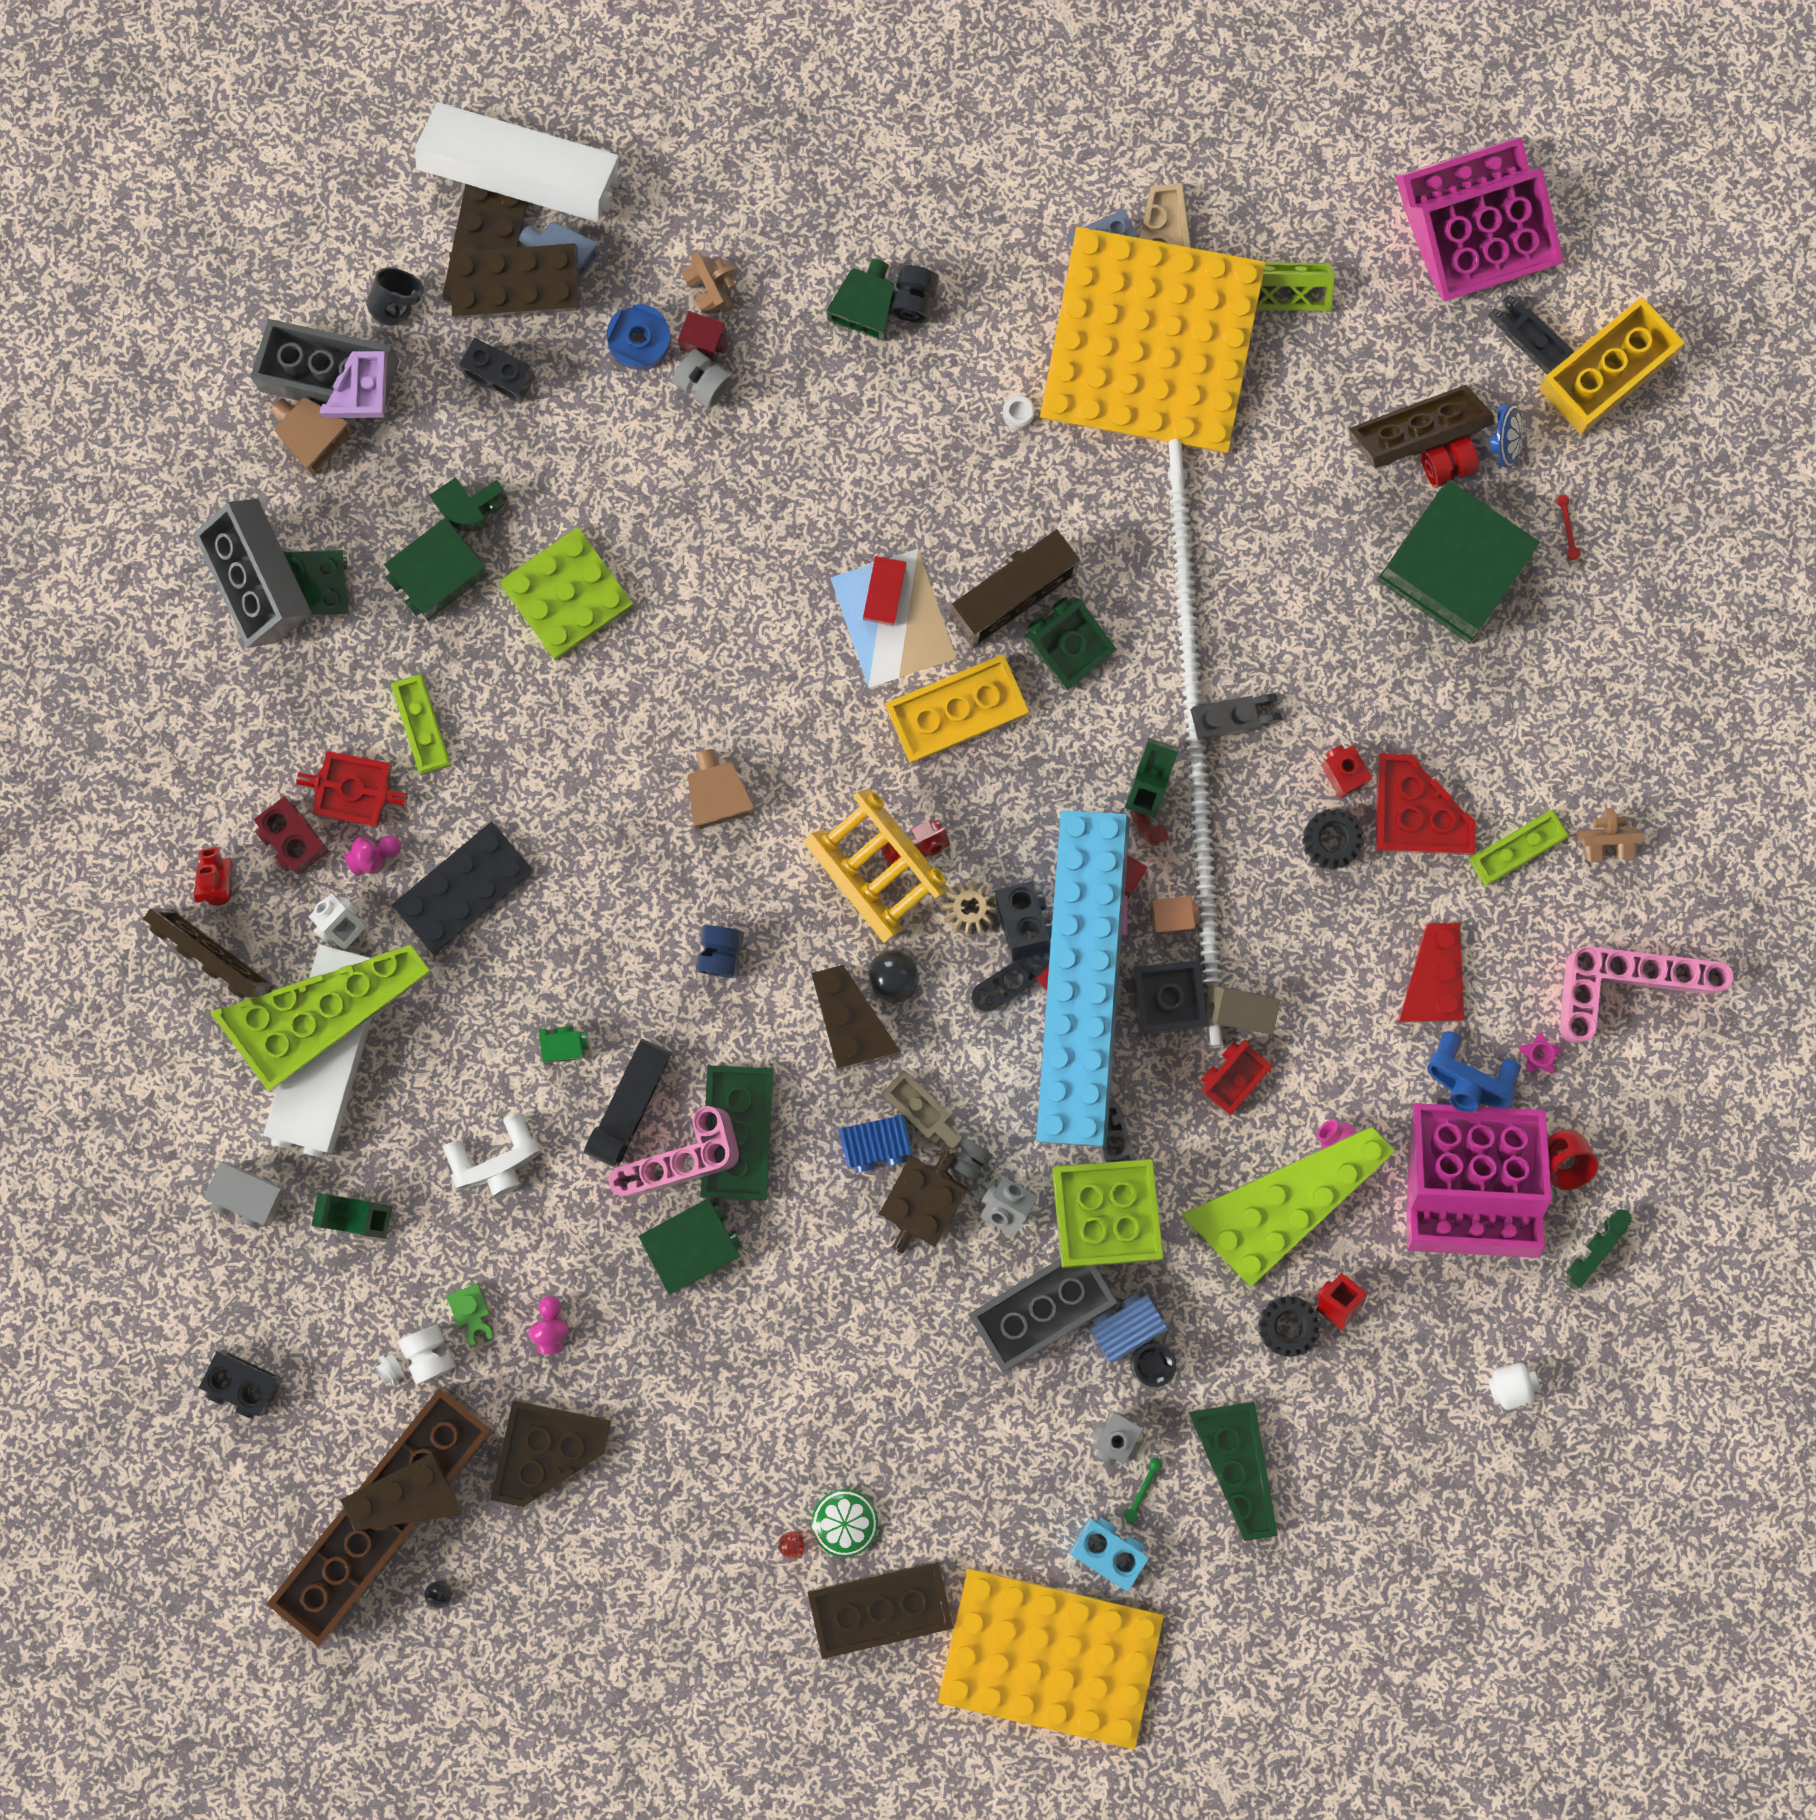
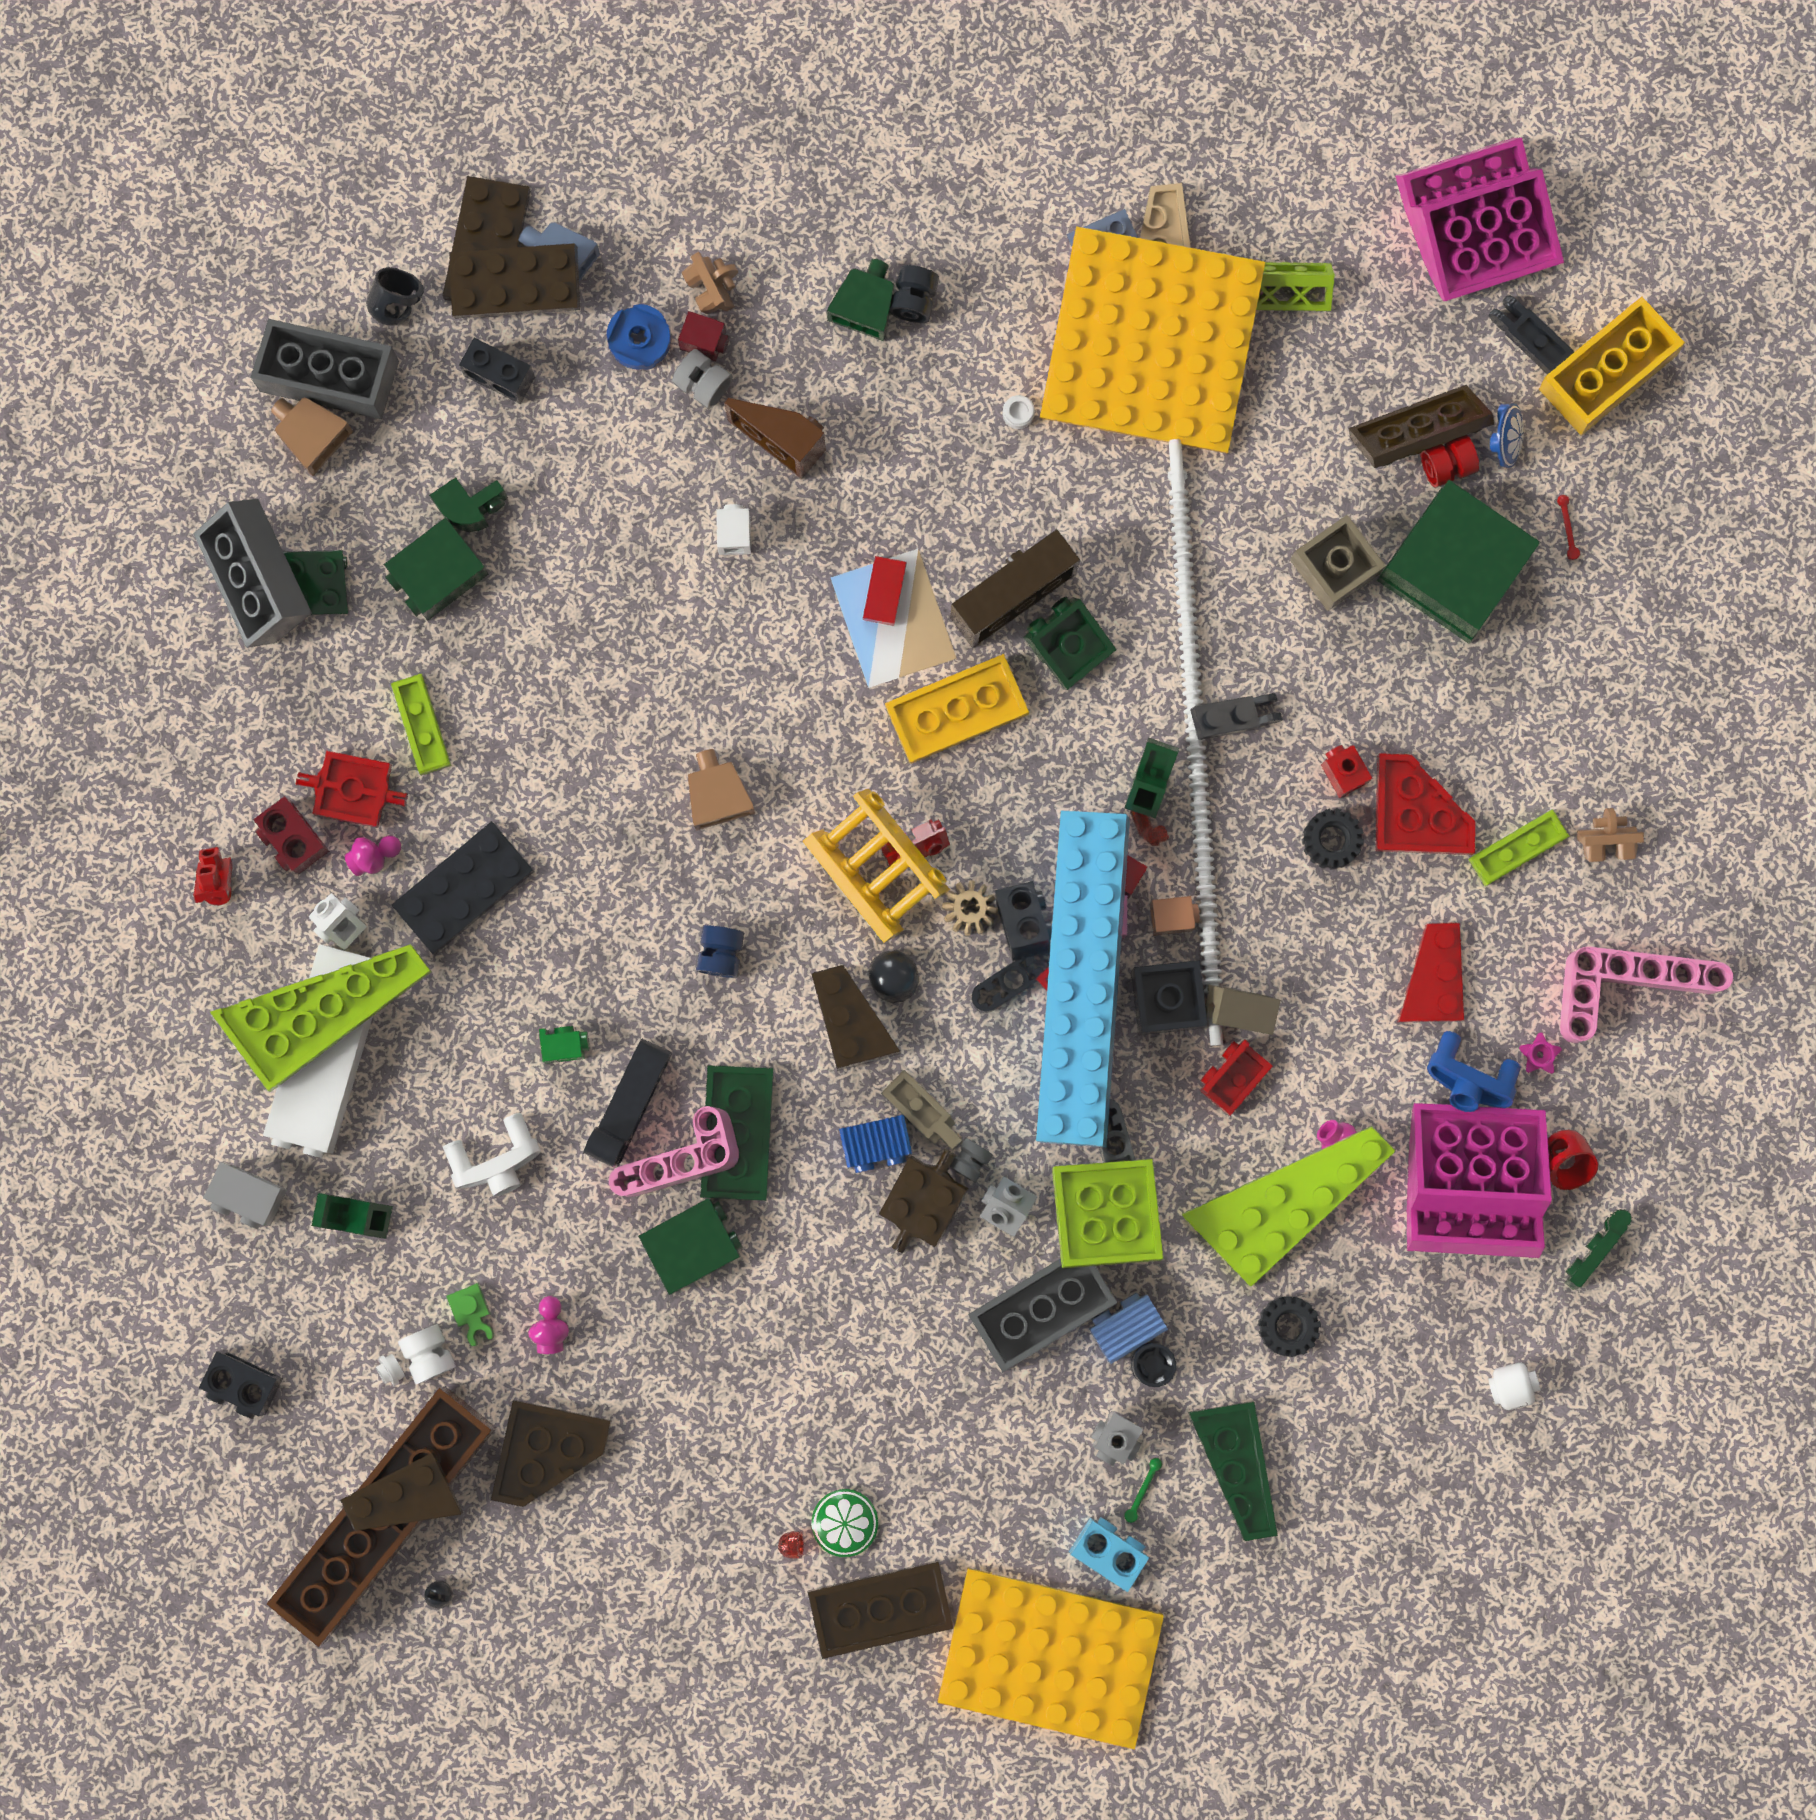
dark brown plate [143,908,275,999] -> none
lavender wing [320,351,387,418] -> none
white brick [415,102,623,222] -> none
lime plate [499,527,634,661] -> none
red brick [1316,1272,1368,1331] -> none
none -> white brick [716,504,751,555]
none -> reddish brown slope [724,398,826,479]
none -> dark tan brick [1290,514,1386,611]

